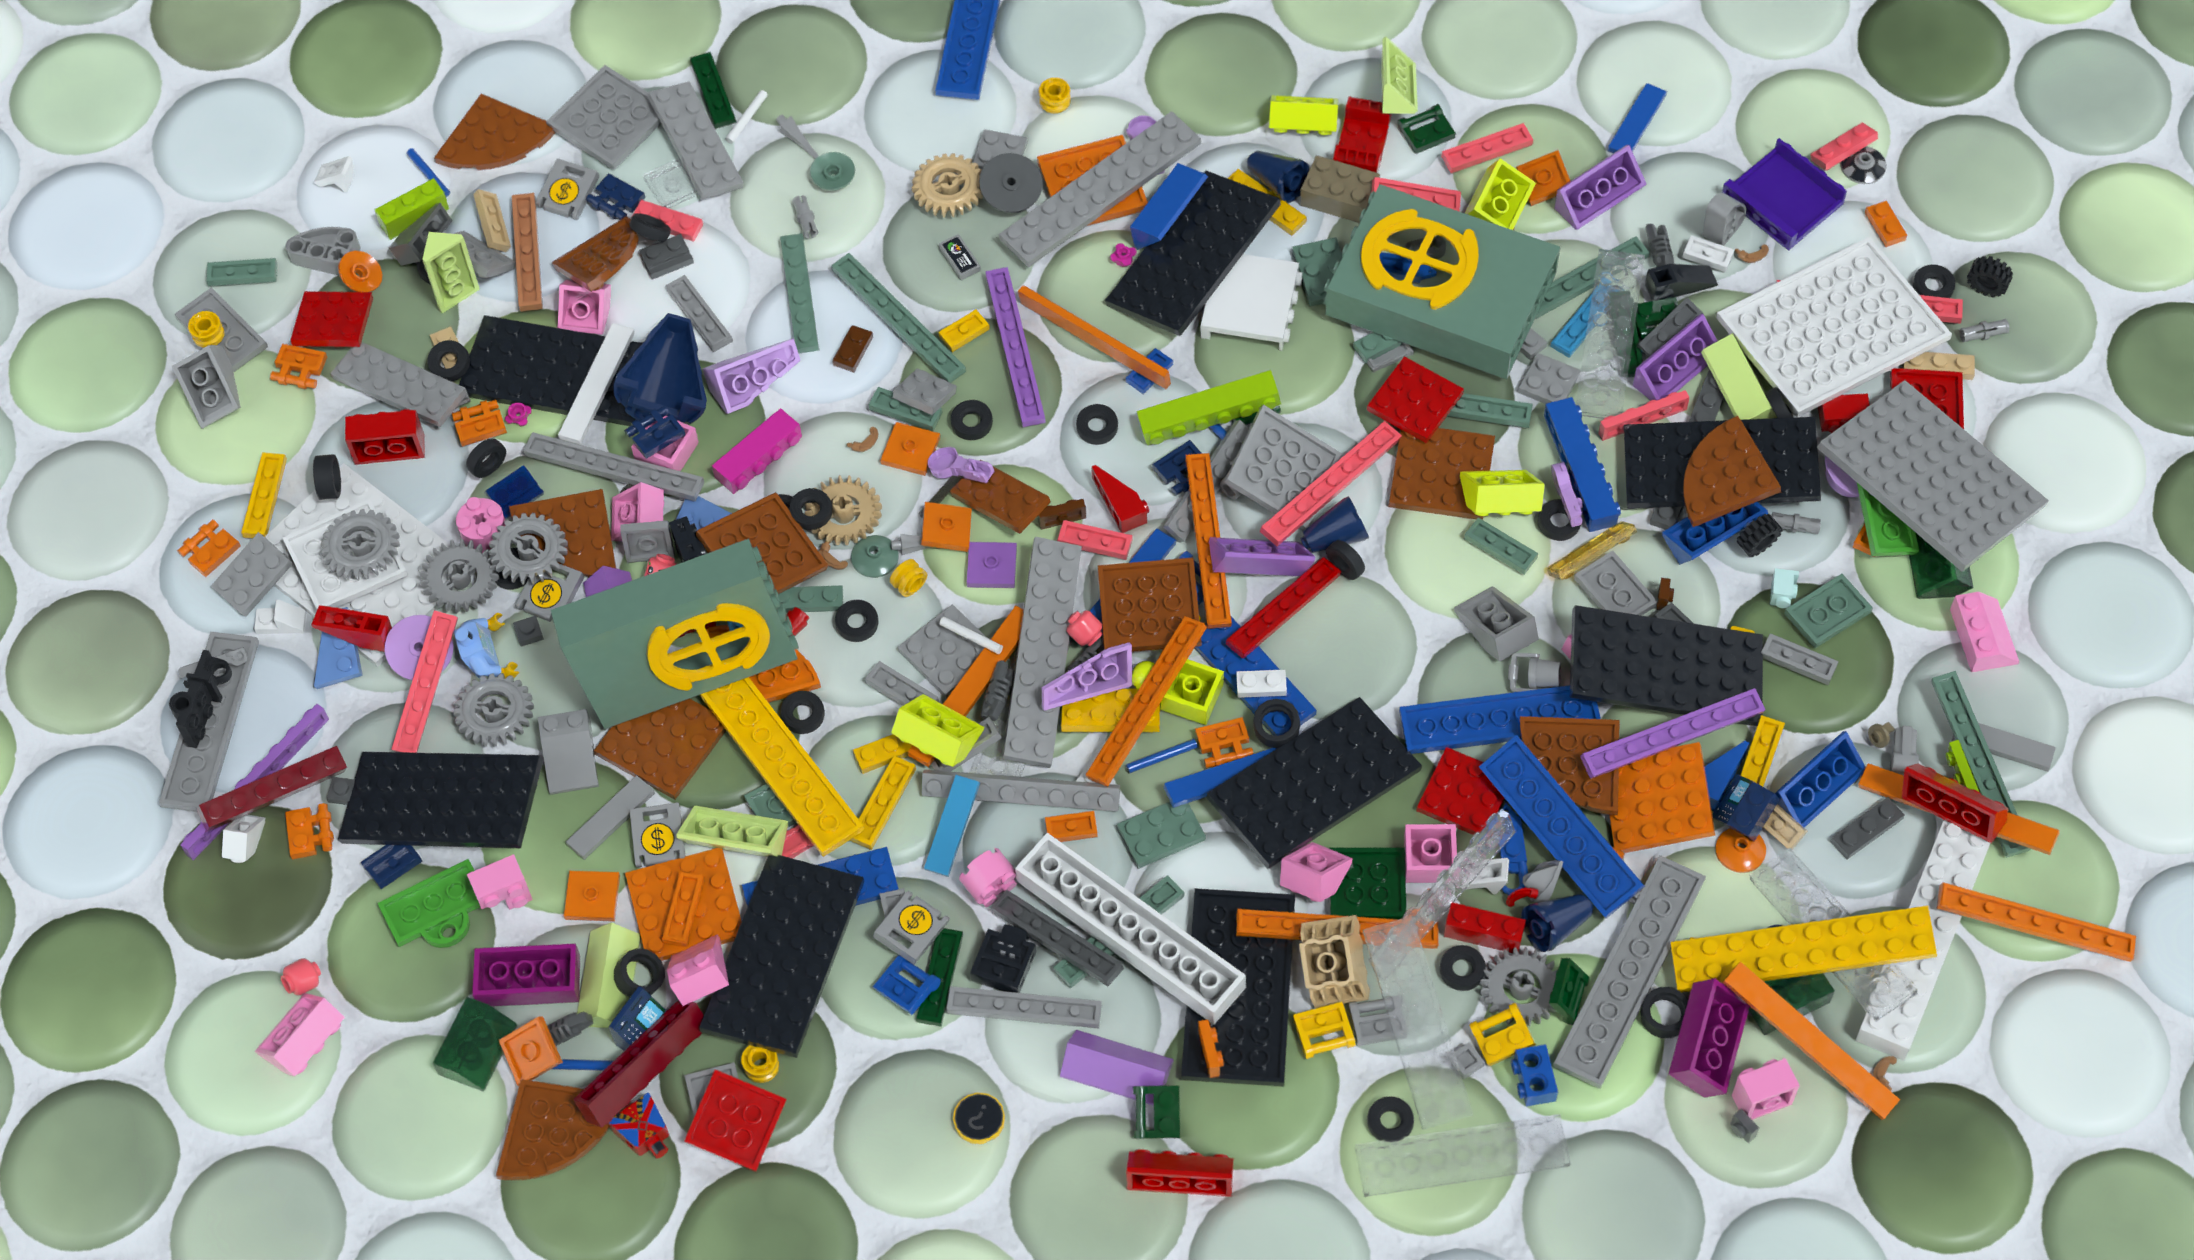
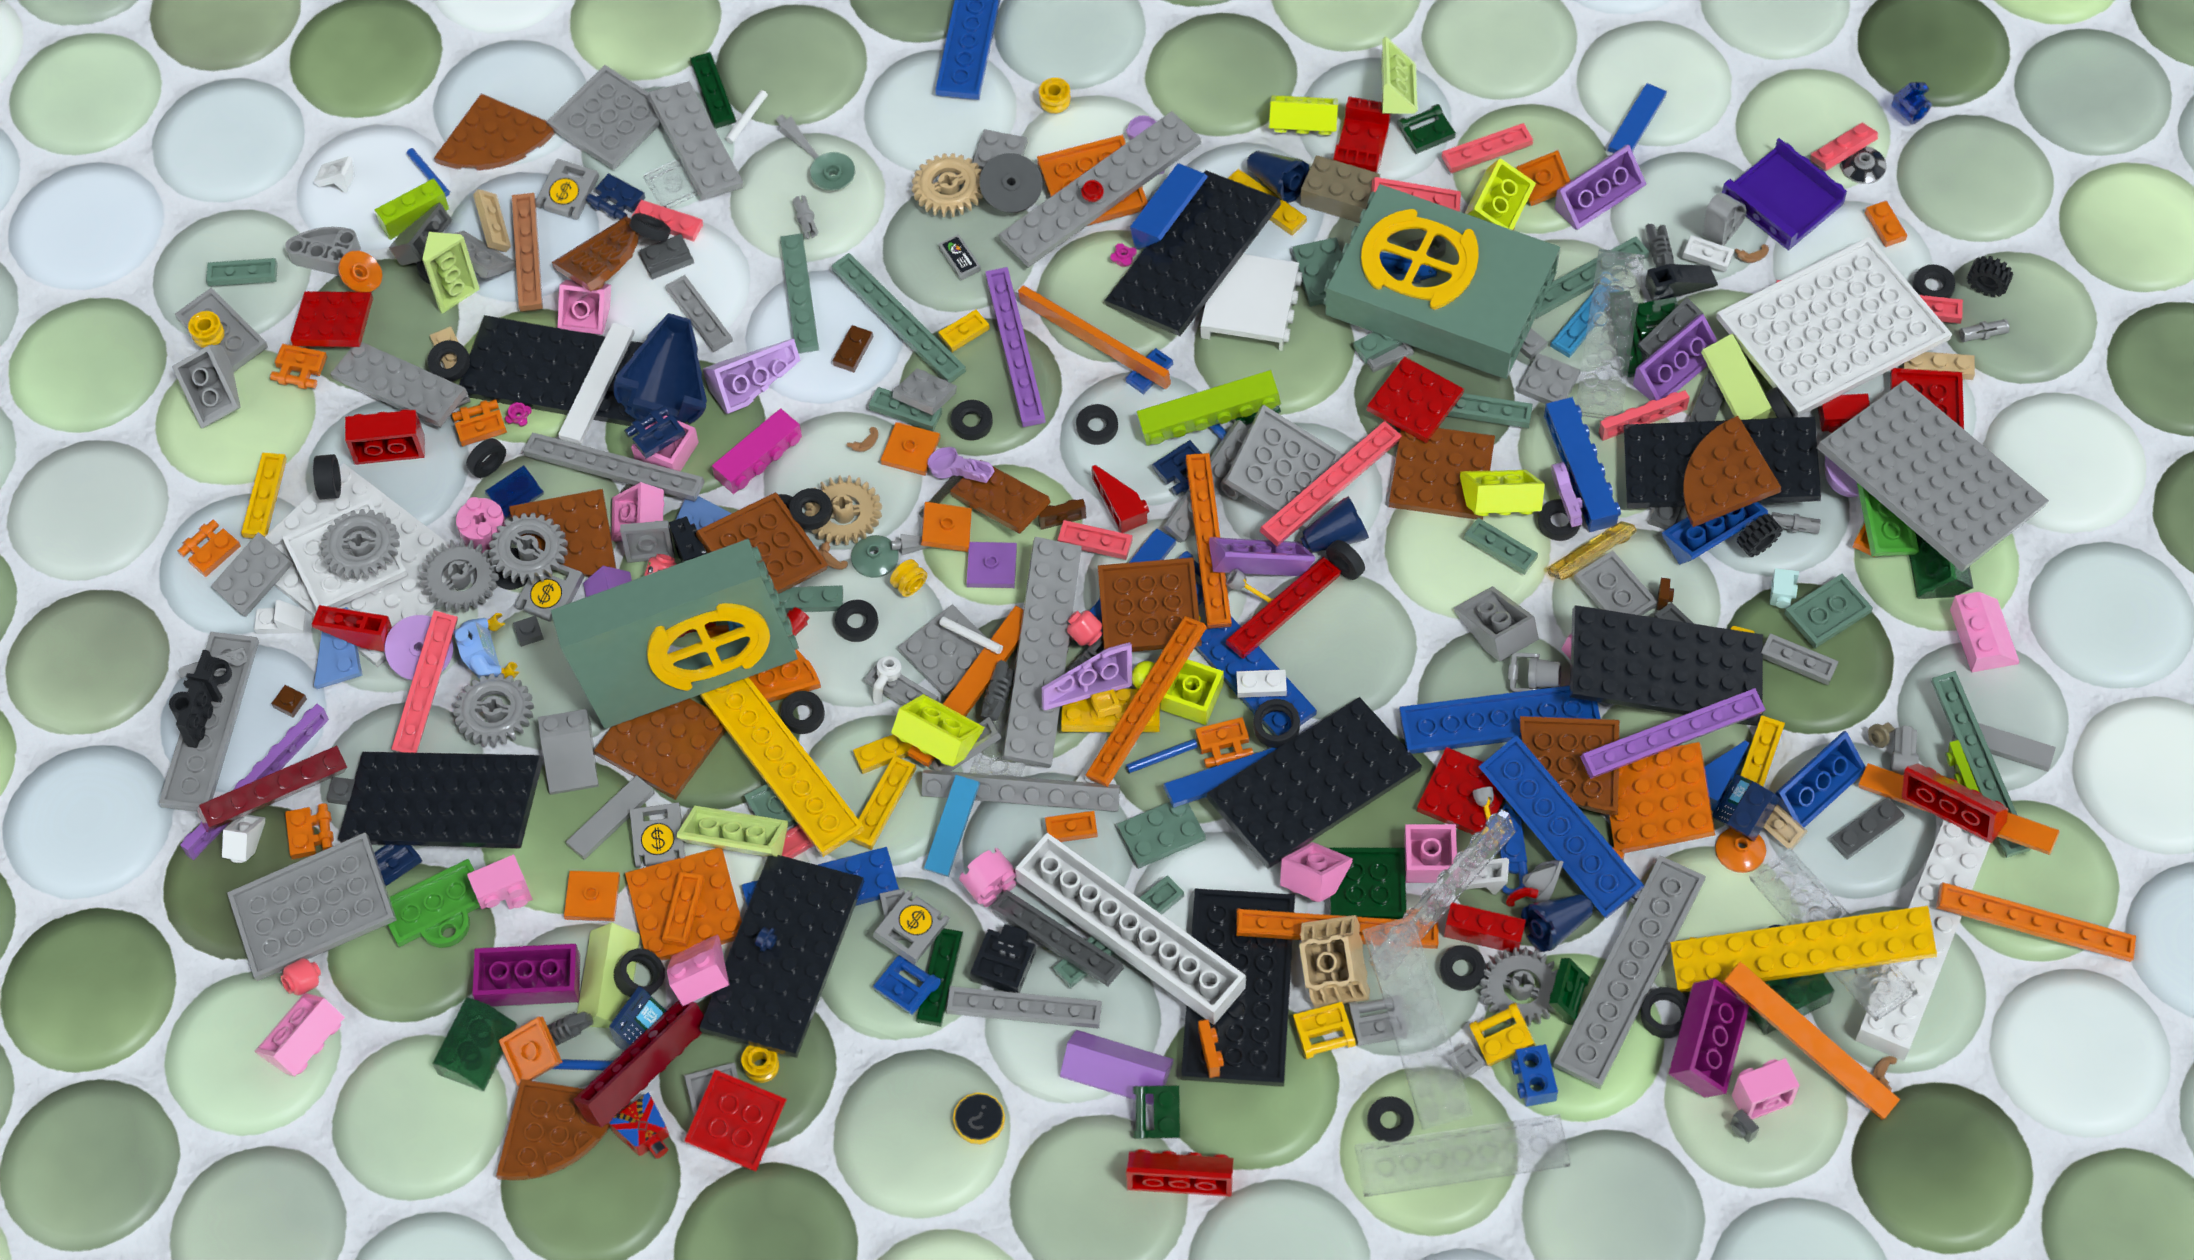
none -> light grey plate [227,833,397,981]
none -> reddish brown plate [271,685,307,718]
none -> dark blue plate [755,927,777,951]
none -> white plate [873,656,901,705]
none -> red plate [1081,180,1104,202]
none -> yellow tile [1090,689,1121,718]
none -> light grey hinge [1226,569,1274,603]
none -> light grey hinge [1473,787,1499,848]
none -> clear blue piece [1891,82,1932,125]

